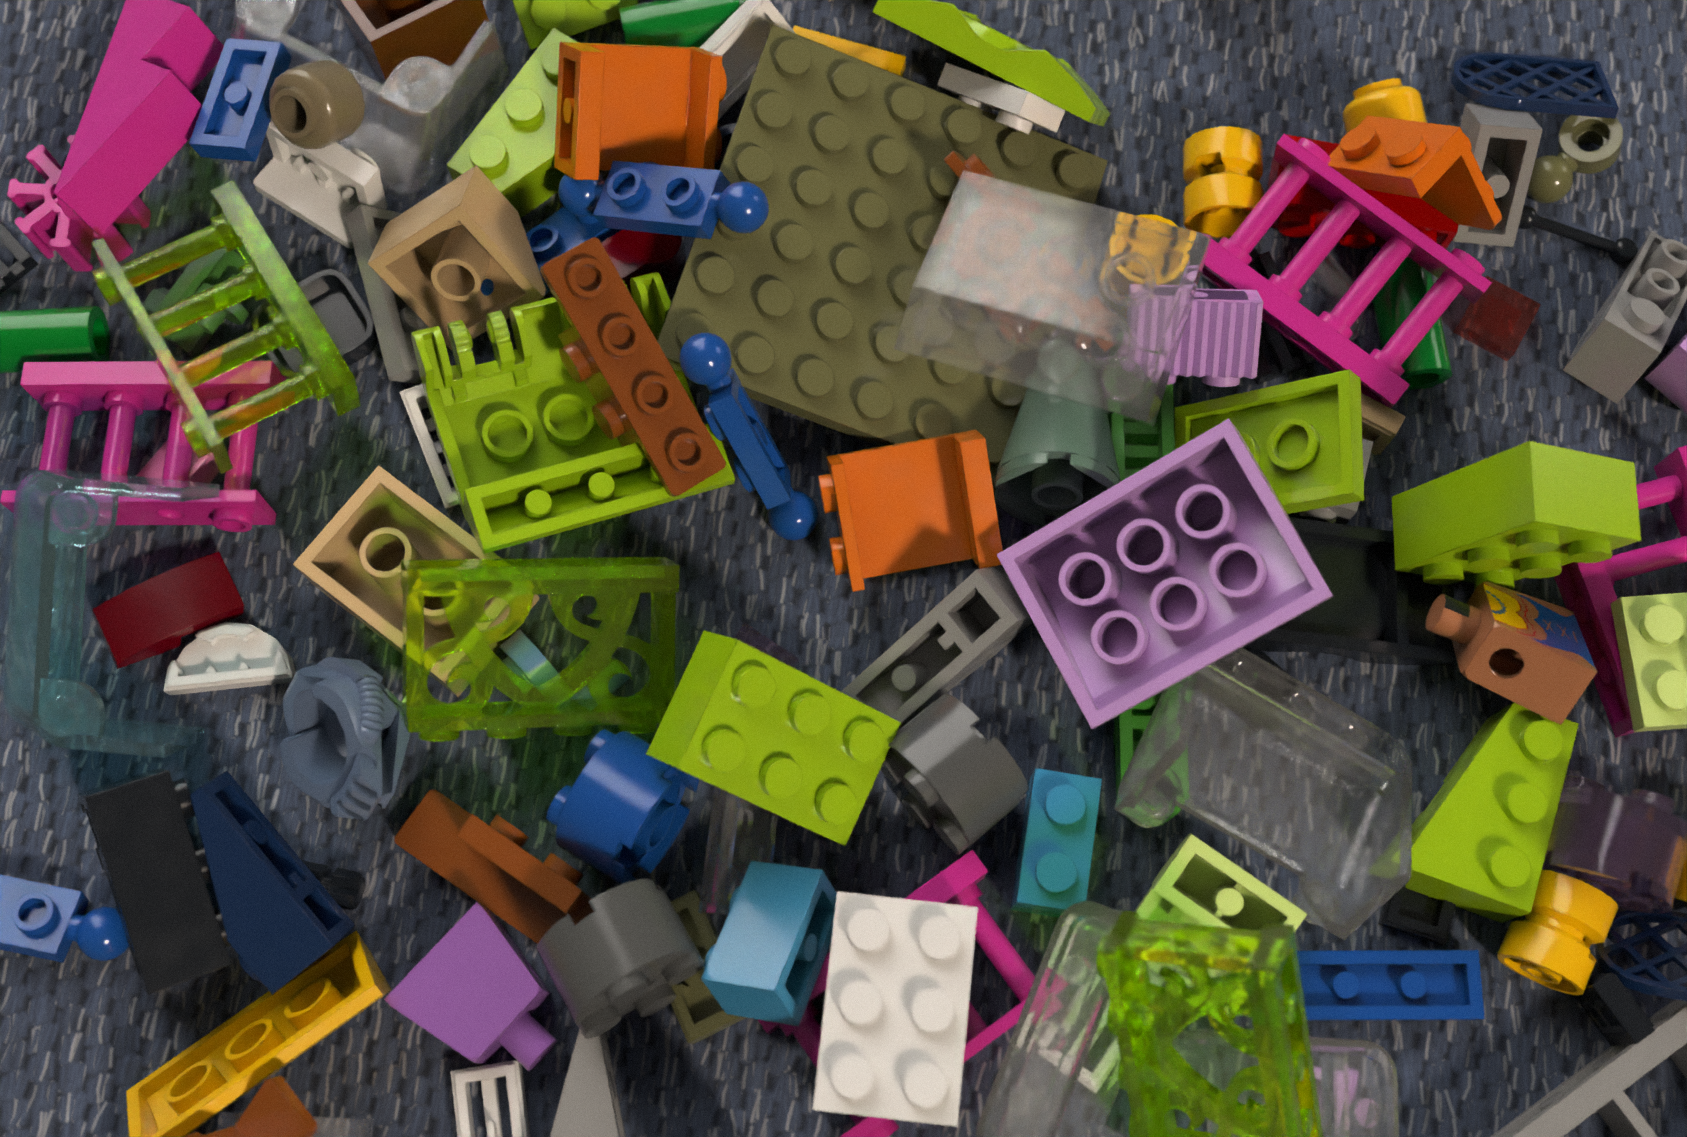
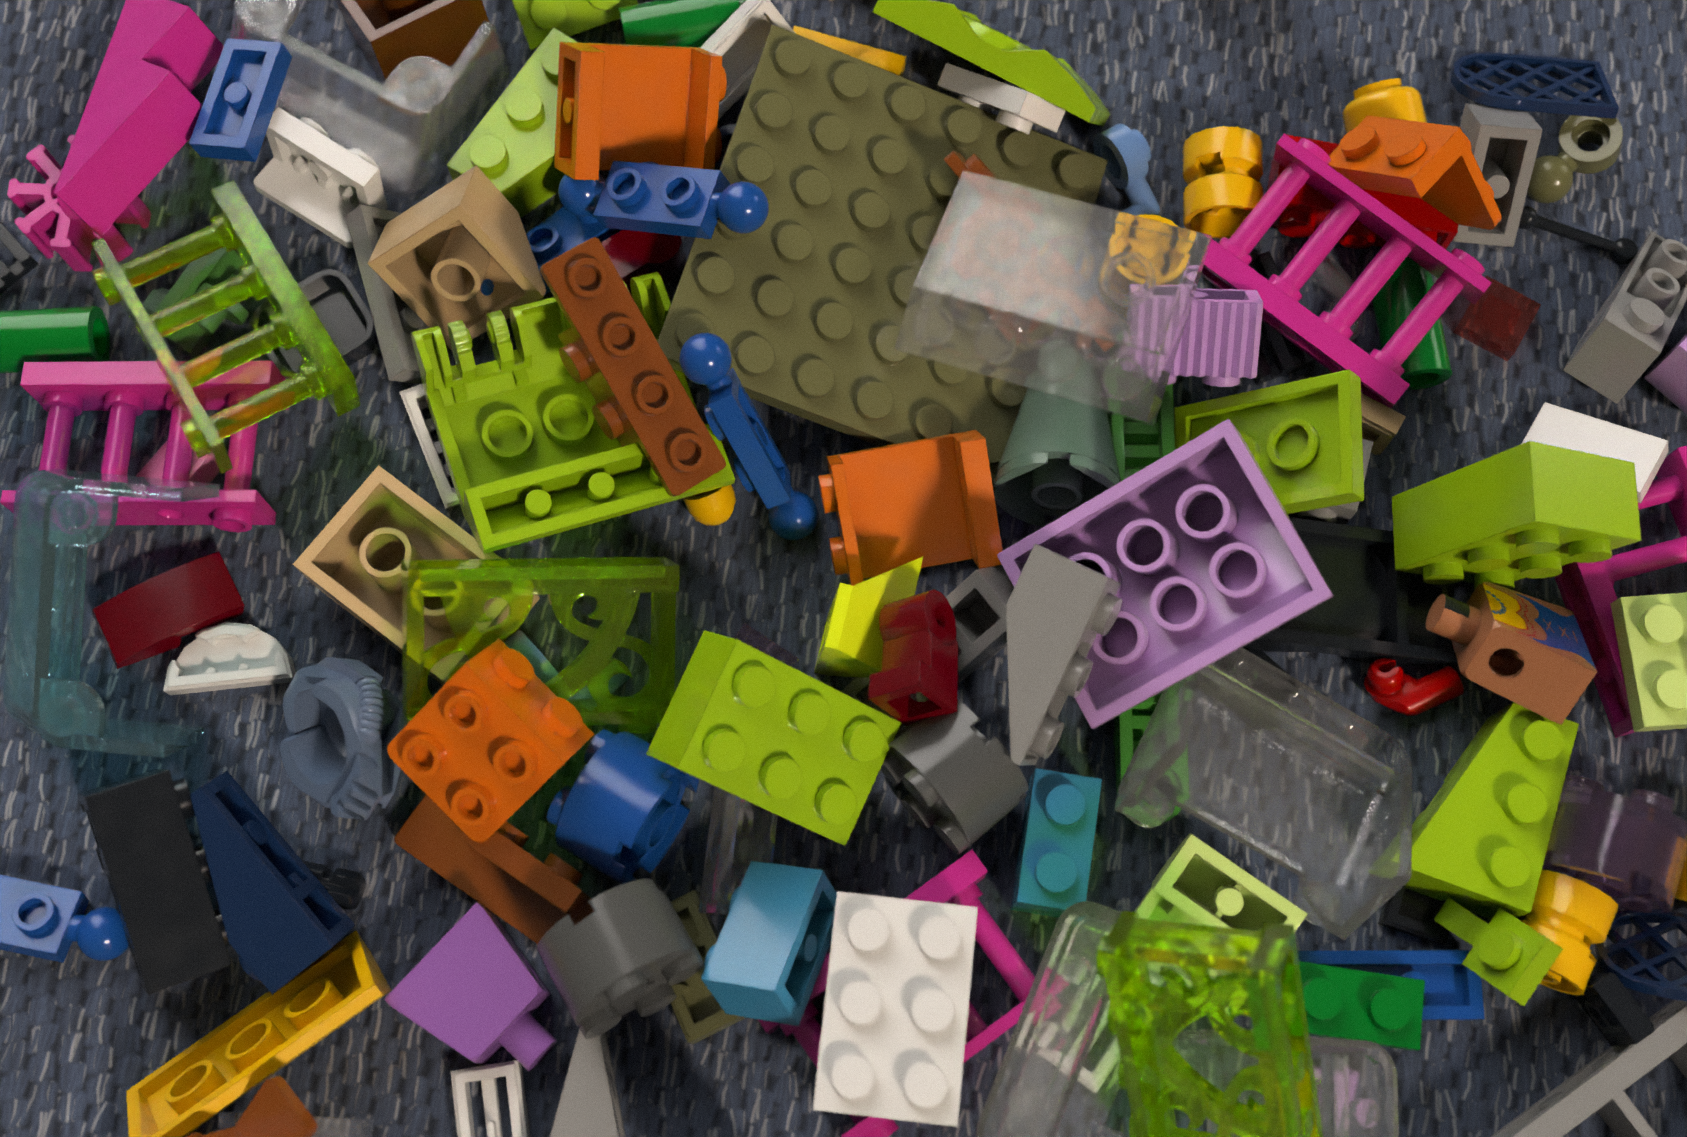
dark tan head [269,60,365,149] -> none
none -> orange bracket [387,638,594,843]
none -> yellow hinge [683,485,736,526]
none -> neon yellow slope [814,556,924,678]
none -> dark red leg [868,589,958,726]
none -> light grey slope [1006,544,1122,766]
none -> medium blue plate [1092,123,1160,248]
none -> green plate [1276,959,1425,1051]
none -> red arm [1364,658,1464,716]
none -> lime plate [1434,898,1563,1006]
none -> white tile [1522,402,1668,503]

